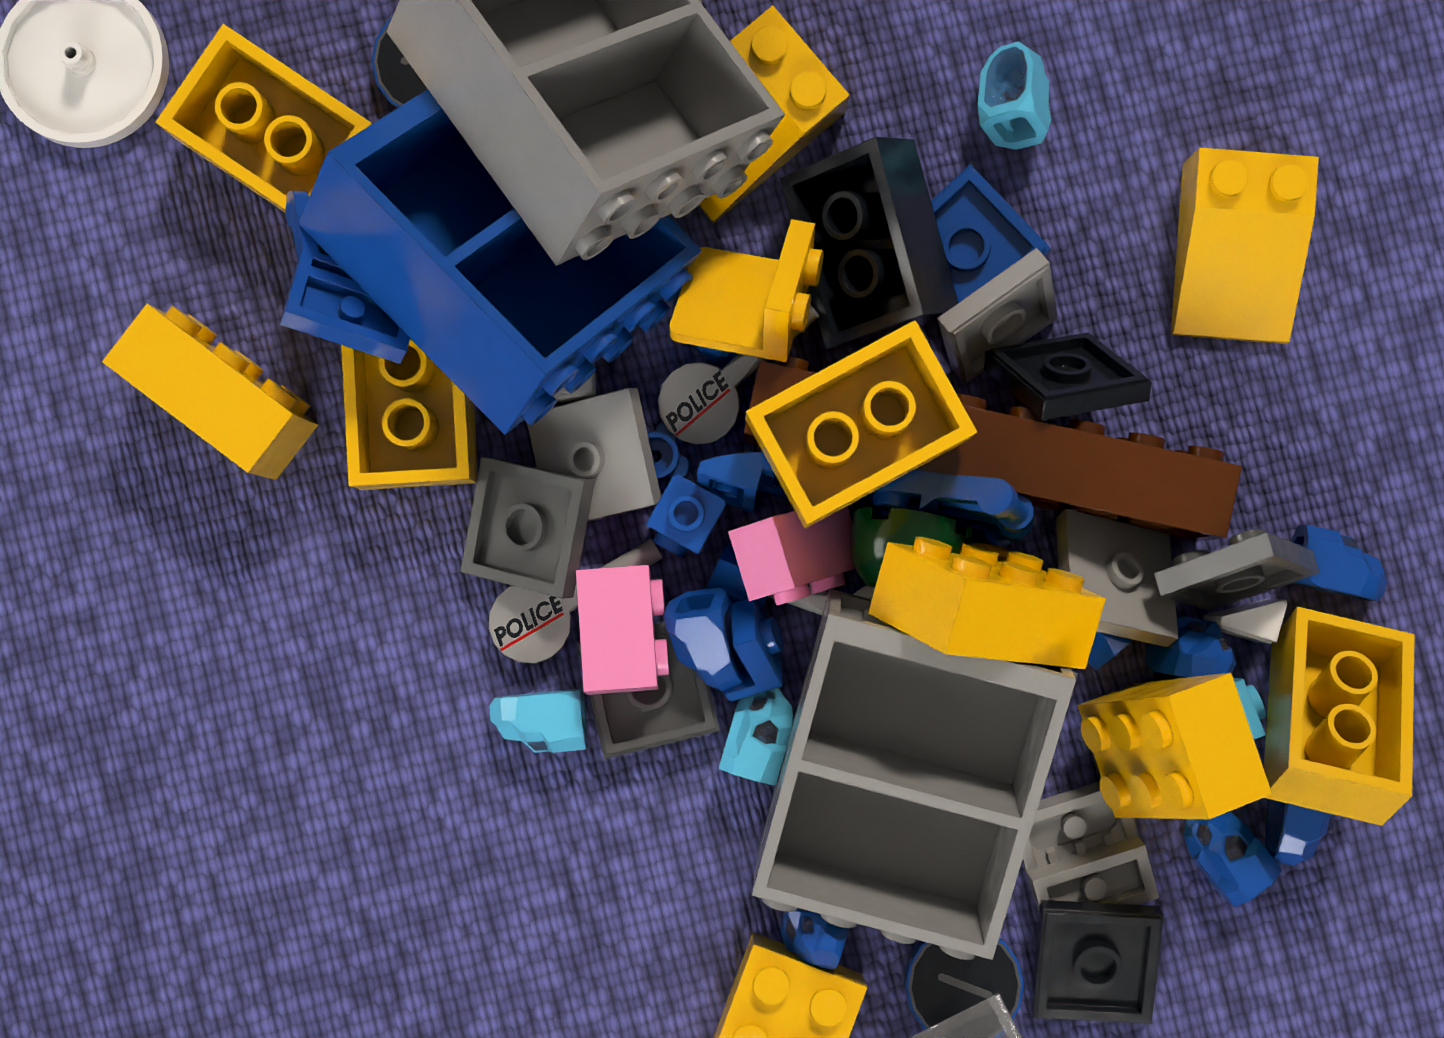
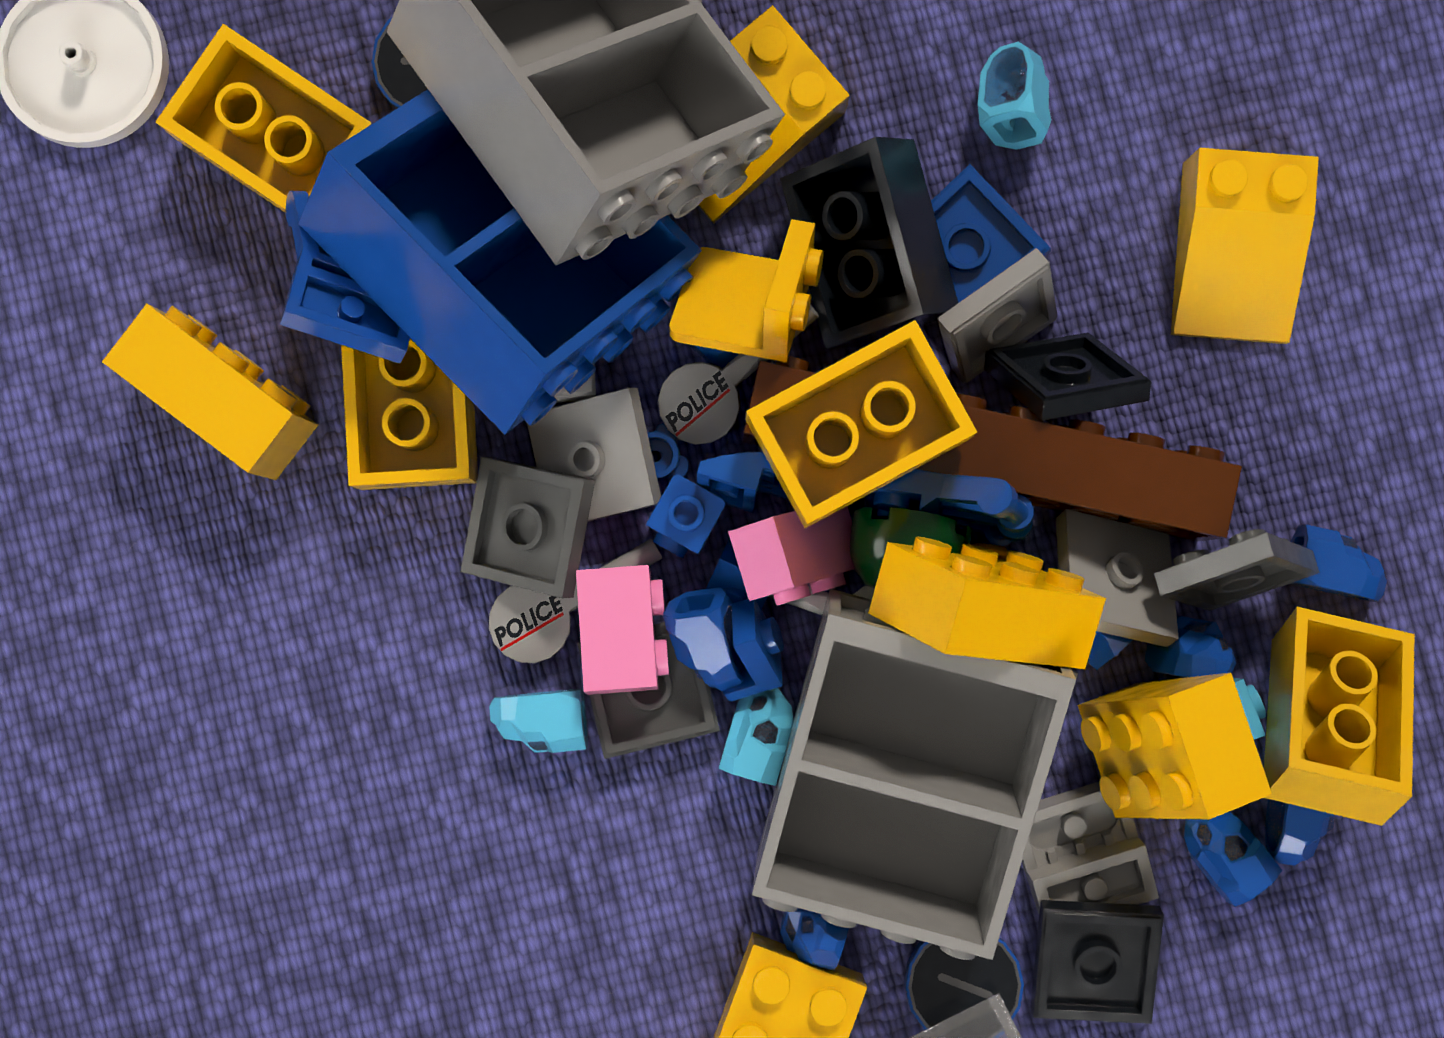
white slope [1203,599,1287,644] -> none

